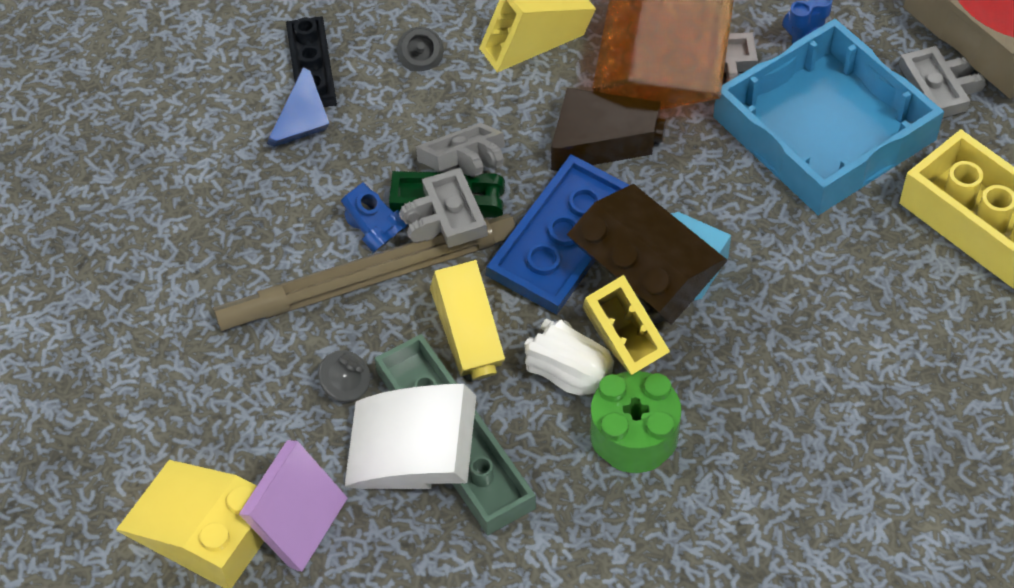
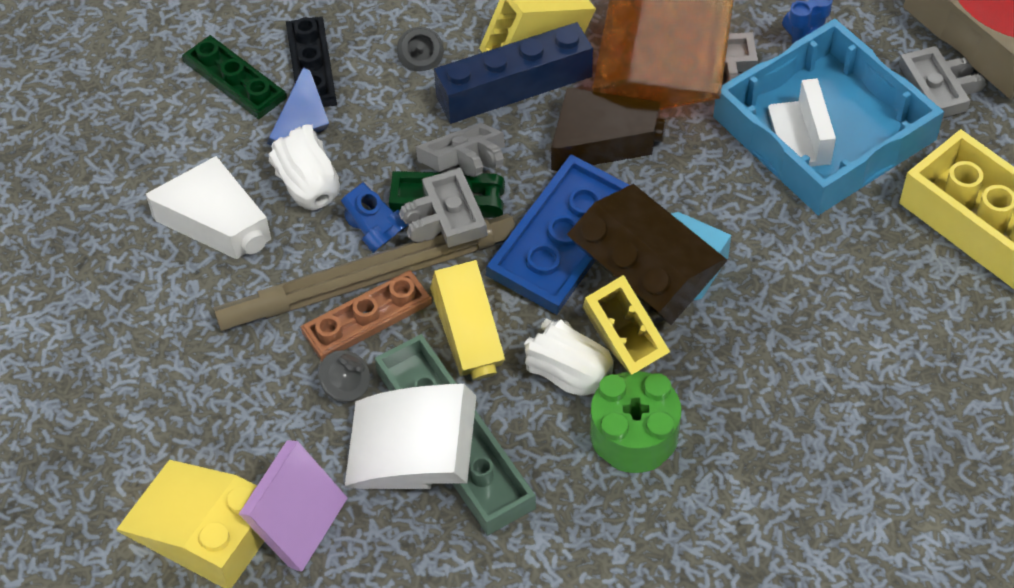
none -> white slope [146,156,271,259]
none -> dark green tile [182,35,287,120]
none -> white piece [268,124,340,211]
none -> nougat tile [301,270,432,361]
none -> dark blue brick [434,22,593,124]
none -> white panel [768,78,836,167]

